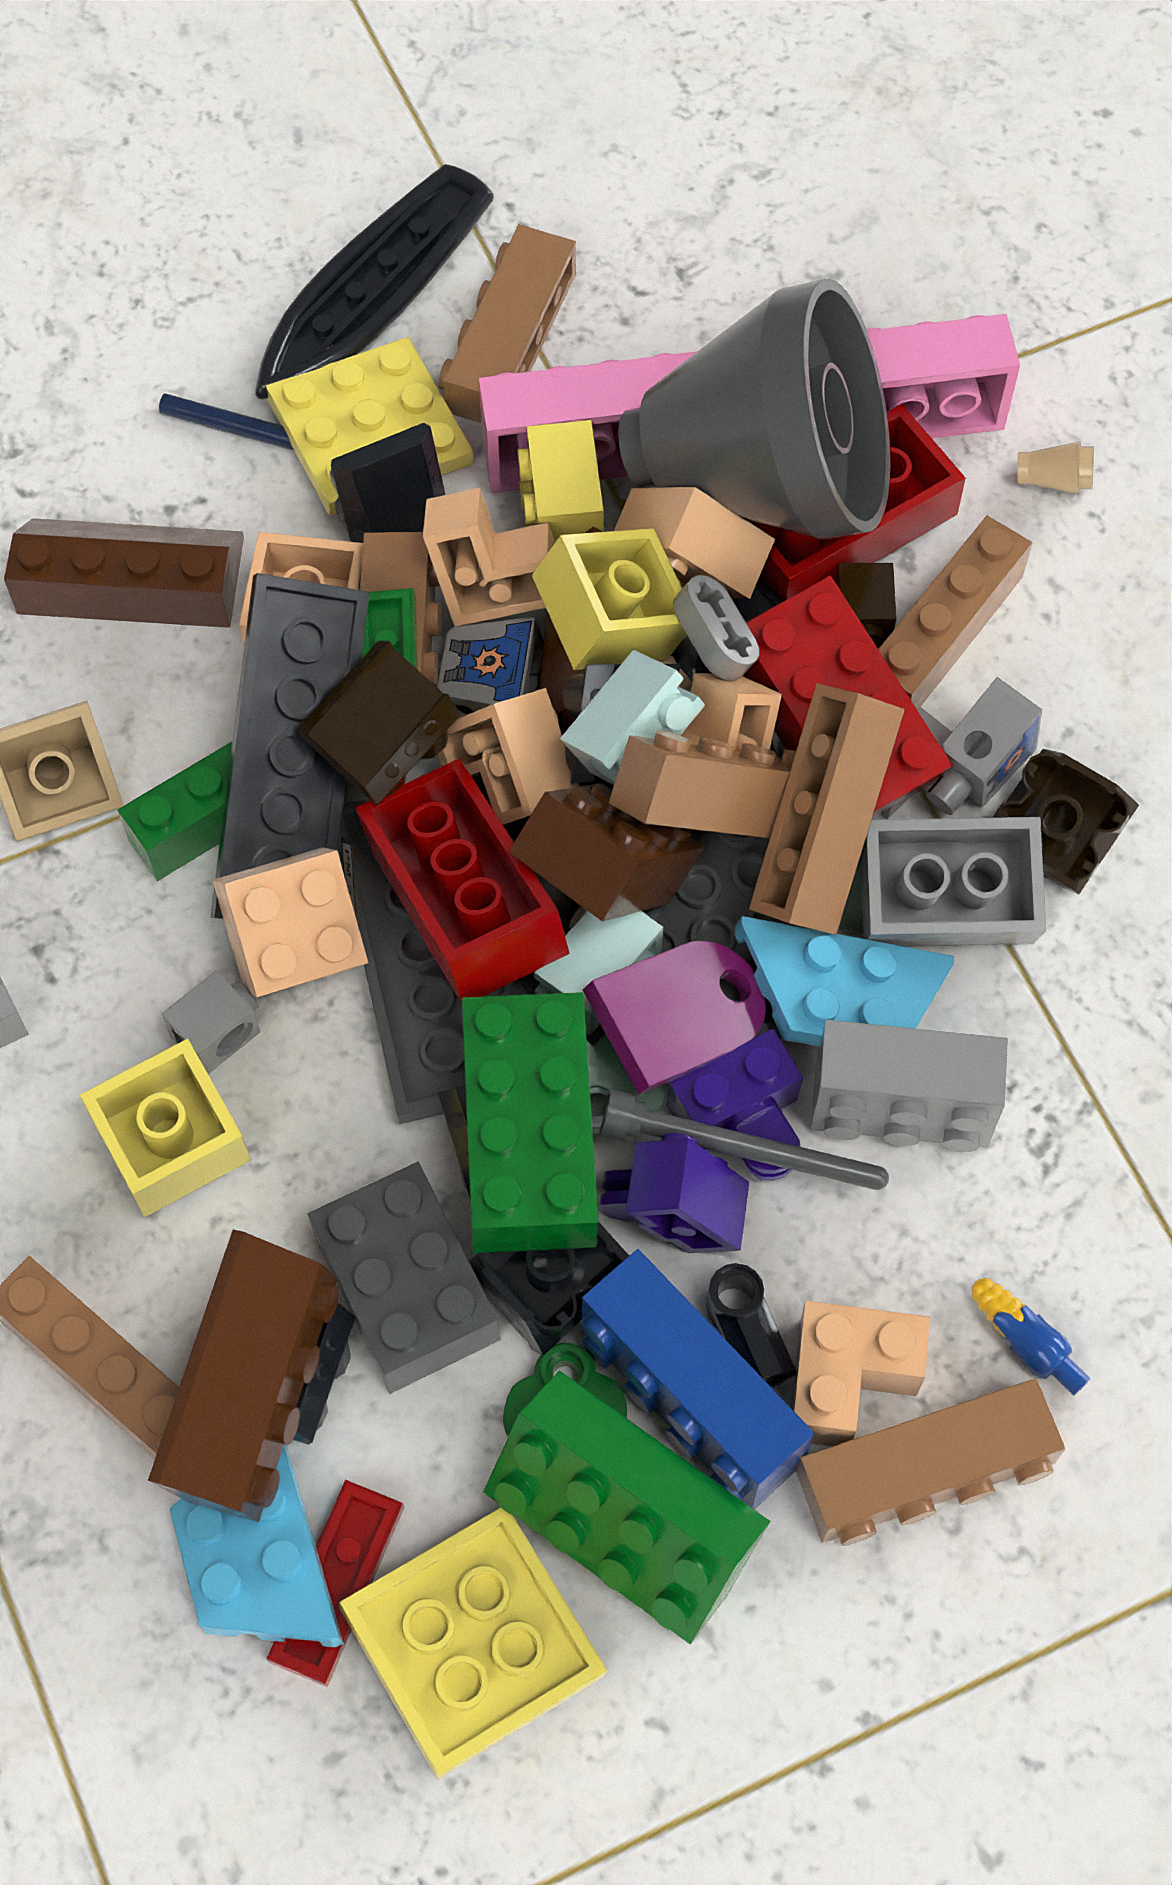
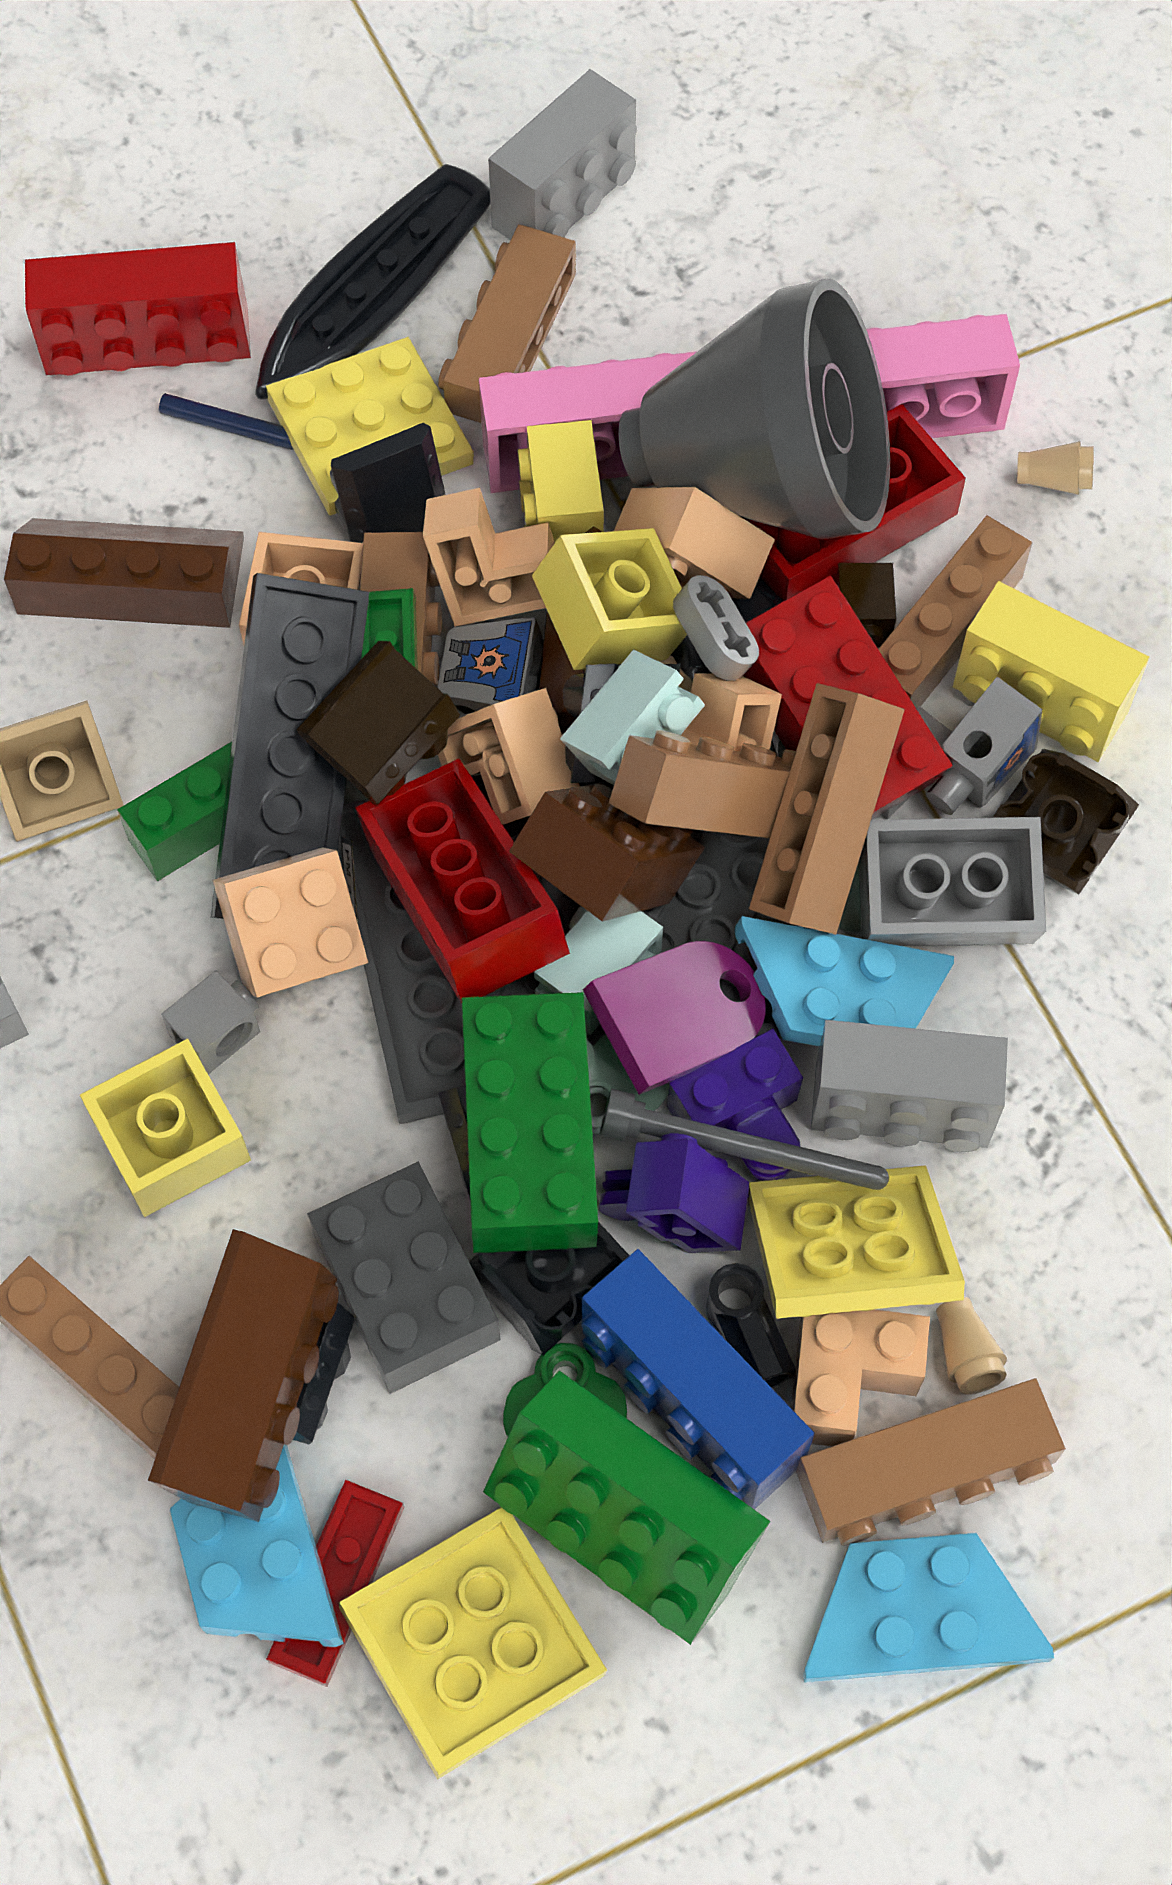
blue piece [971,1278,1091,1396] -> none
none -> red brick [25,242,251,376]
none -> light grey brick [488,69,637,240]
none -> light yellow plate [748,1165,965,1319]
none -> medium azure wing [803,1533,1054,1683]
none -> tan cone [936,1297,1007,1394]
none -> light yellow brick [952,581,1150,762]

